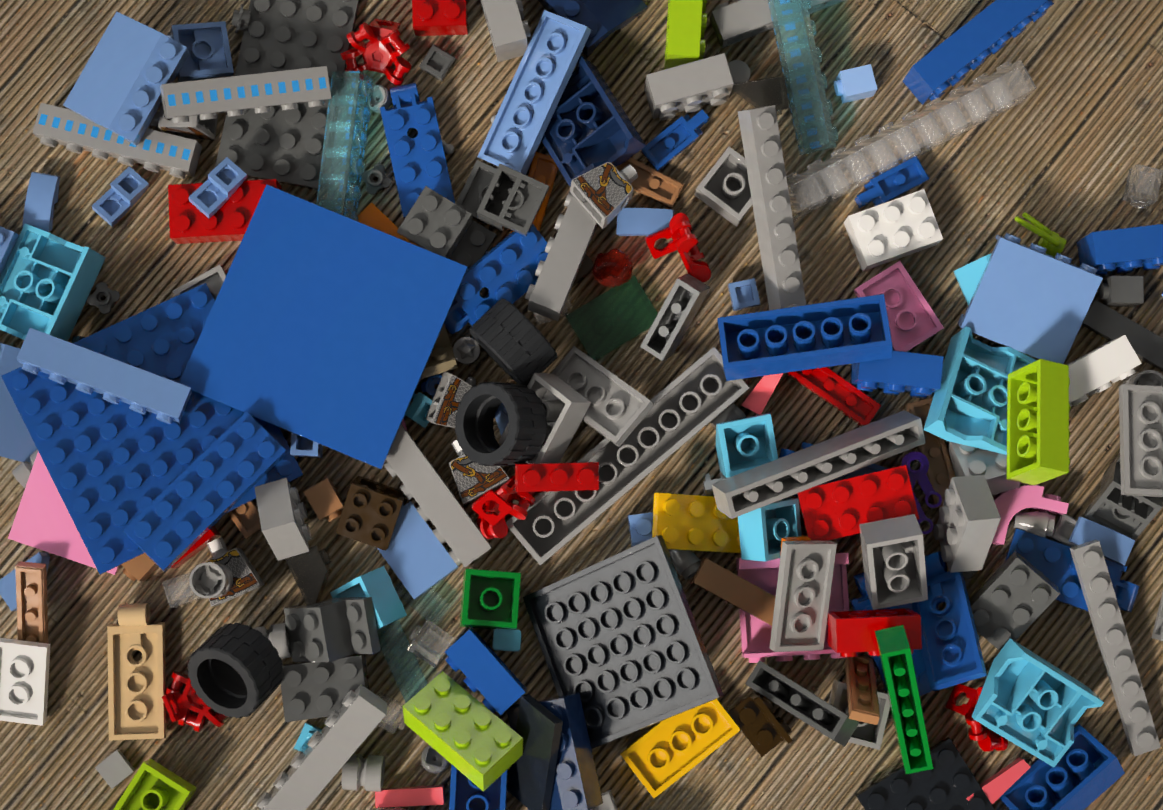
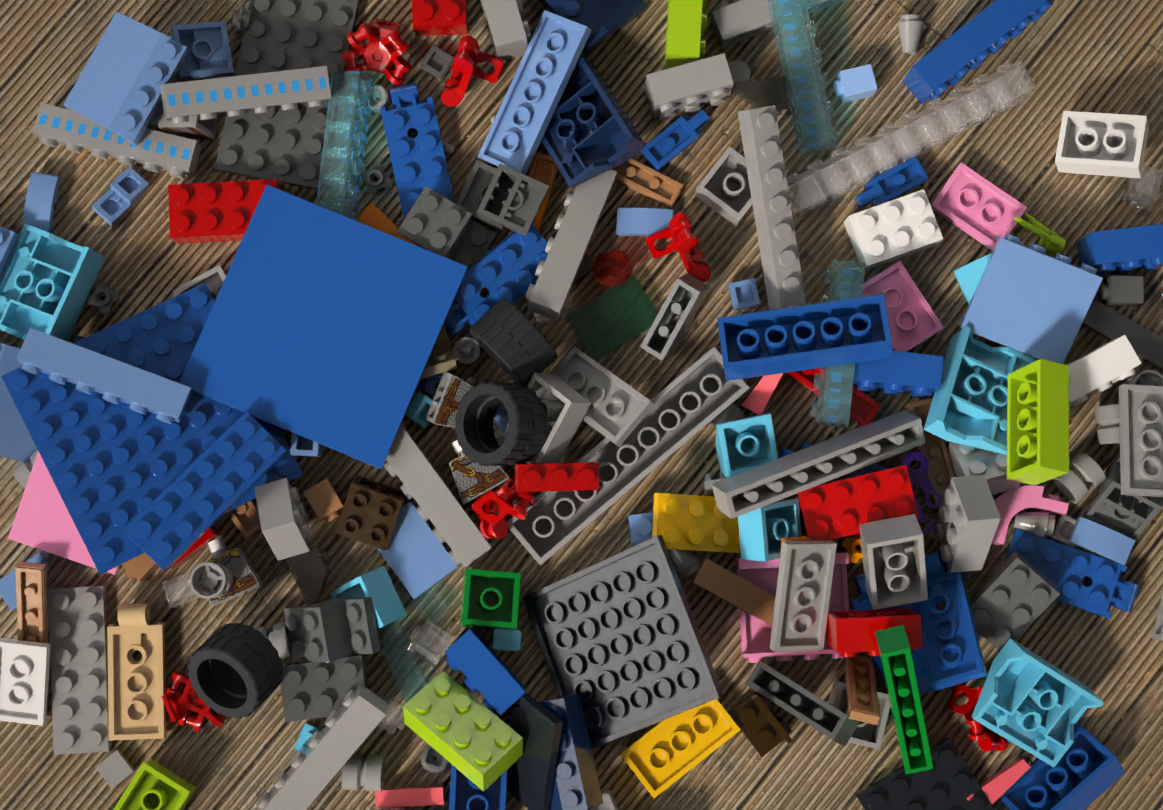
medium blue slope [189,157,247,219] -> none
torso [570,162,638,229] -> none
light grey plate [1070,539,1161,756] -> none
none -> light grey plate [48,586,112,755]
none -> red piece [441,35,504,107]
none -> clear light blue brick [810,260,865,428]
none -> light orange plate [842,533,863,563]
none -> light grey cone [898,14,924,54]
none -> bright pink plate [931,162,1027,251]
none -> light grey wheel [1052,453,1106,504]
none -> white brick [1055,111,1149,178]
none -> light grey wheel [1094,404,1120,445]

